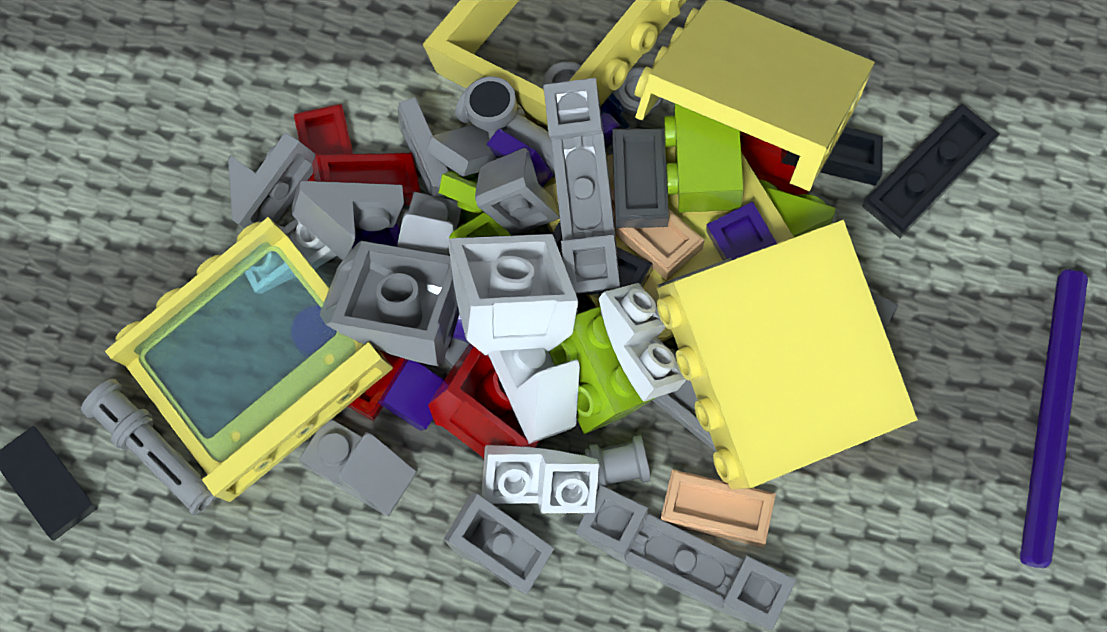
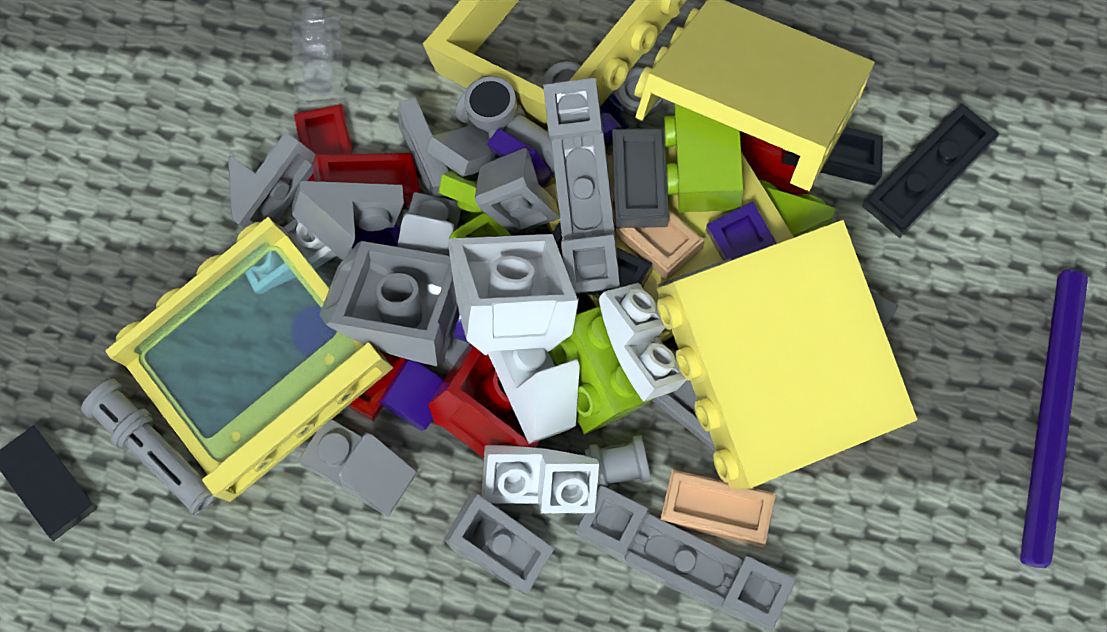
none -> clear plate [291,7,346,109]

